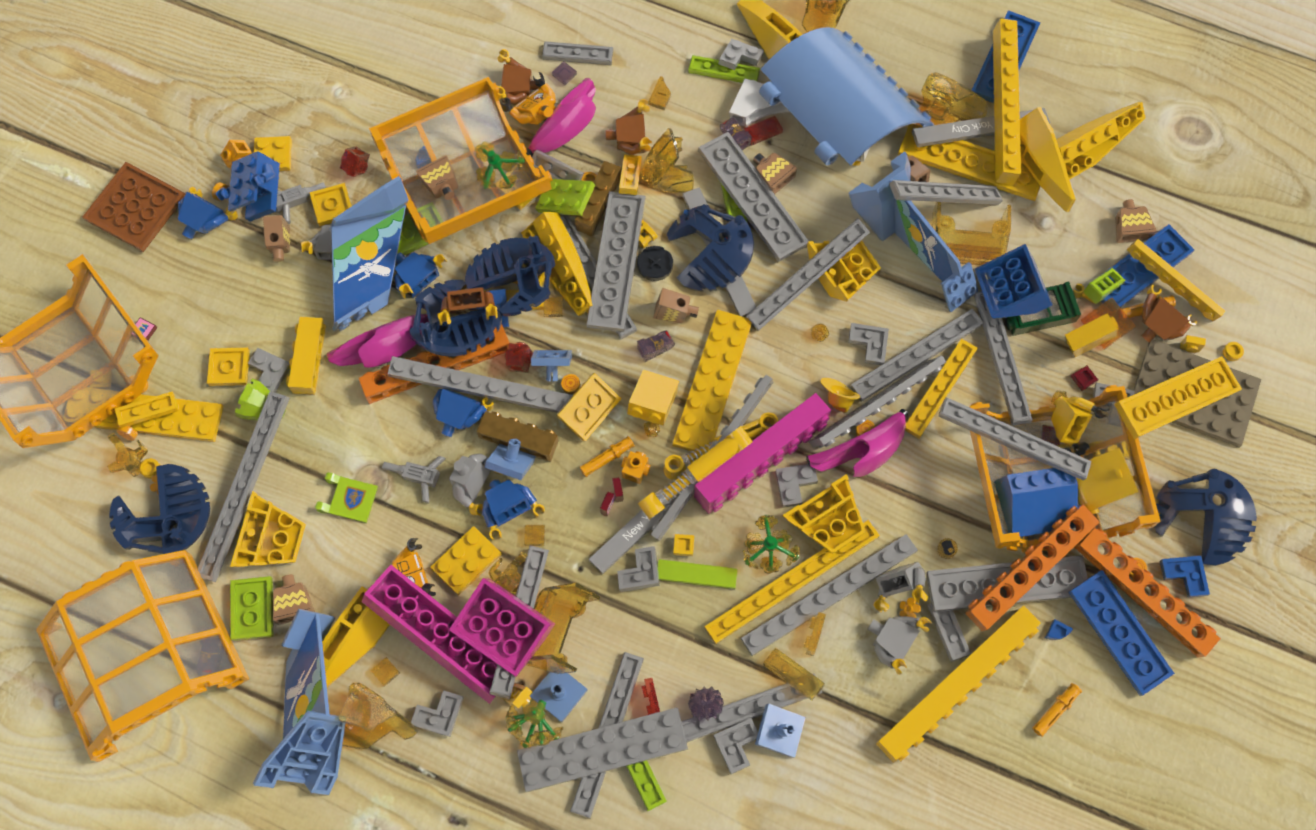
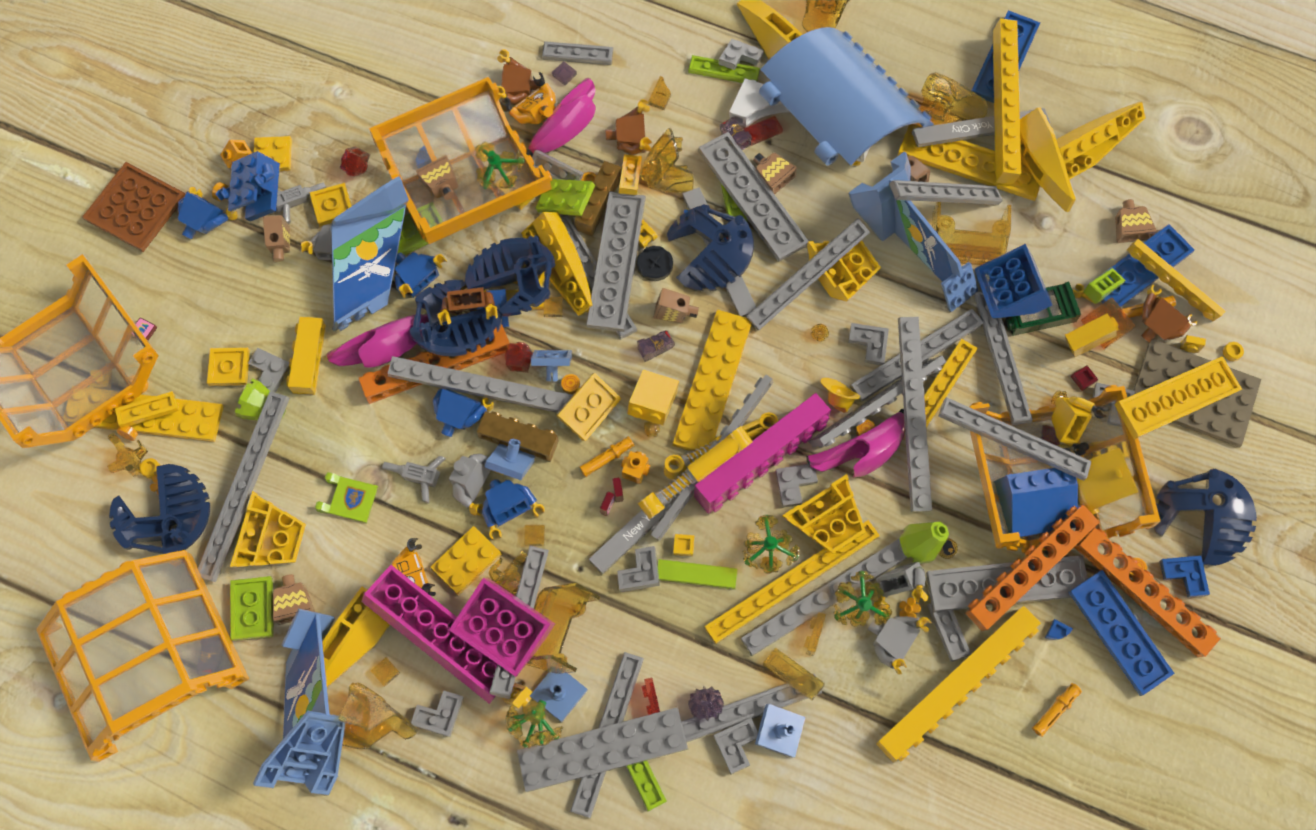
none -> clear yellow plant [833,570,892,627]
none -> light grey plate [898,317,932,512]
none -> lime cone [899,522,949,564]

